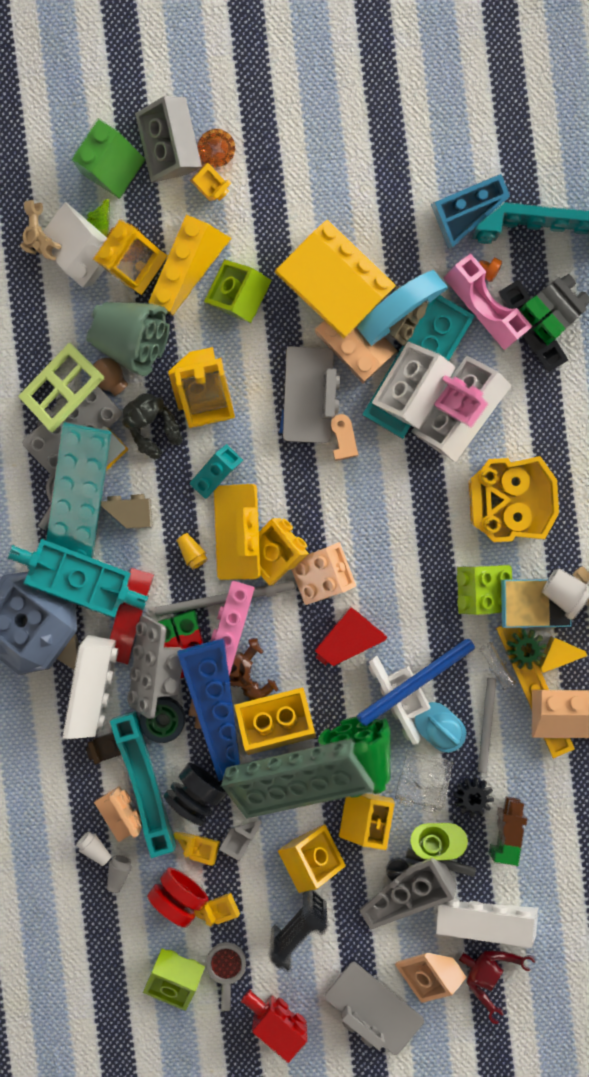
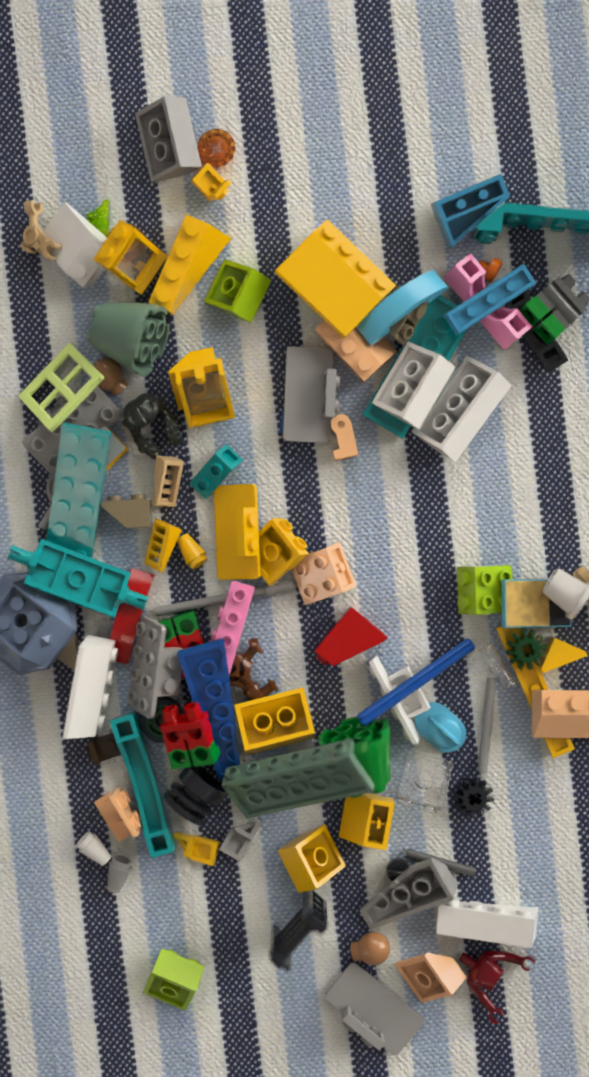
bright green slope [72,118,145,199] -> none
red wheel [147,867,209,928] -> none
yellow slope [194,893,240,927] -> none
piece [206,942,246,1011] -> none
red brick [241,990,307,1064] -> none
lime piece [410,823,468,861] -> none
bright pink bracket [434,376,488,428] -> none
yellow brick [468,456,559,542] -> none
reddish brown hips [489,796,528,866] -> none
none -> yellow slope [144,518,182,573]
none -> tan slope [153,455,184,507]
none -> red hips [160,702,221,770]
none -> medium nougat piece [350,932,390,965]
none -> dark azure tile [443,264,536,335]

